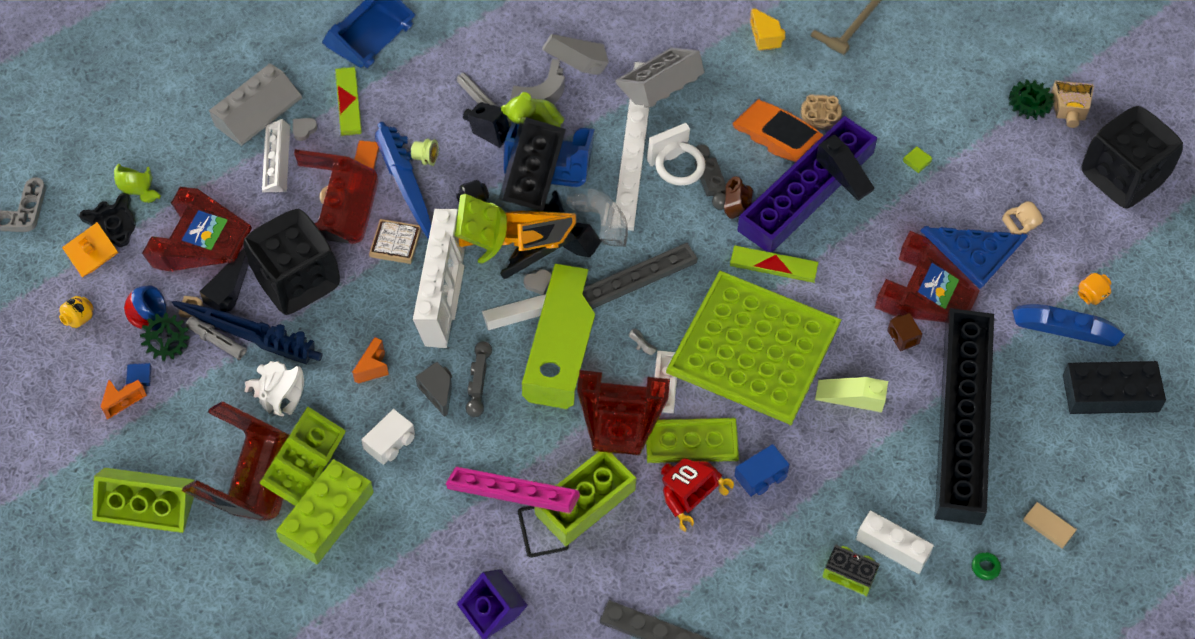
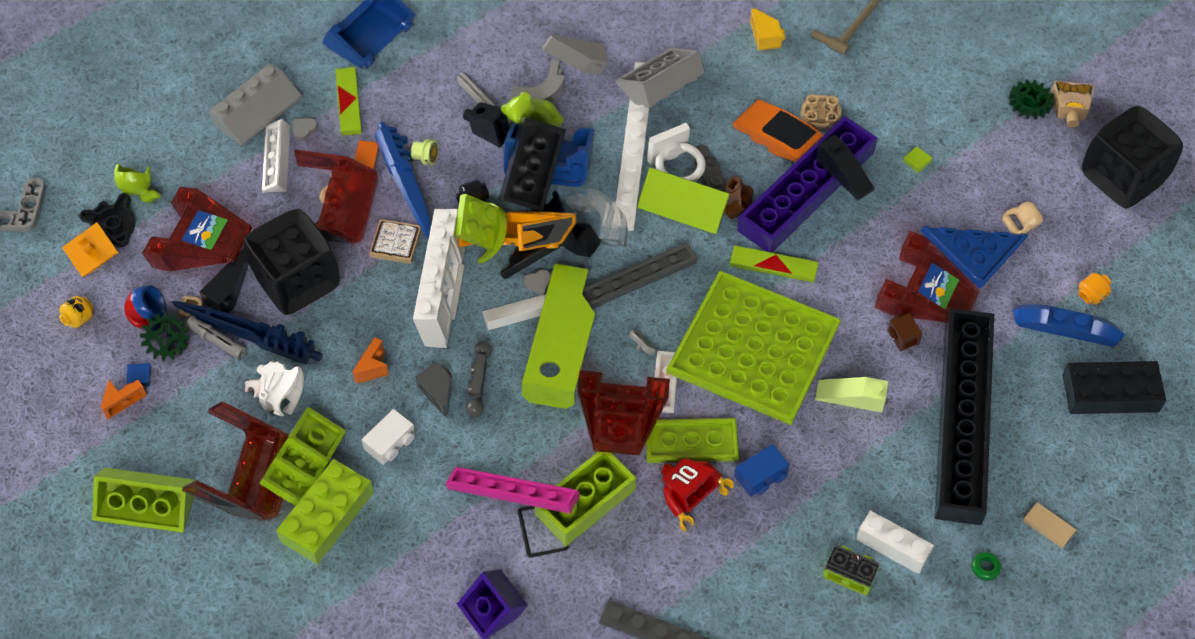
none -> lime tile [637,167,730,234]

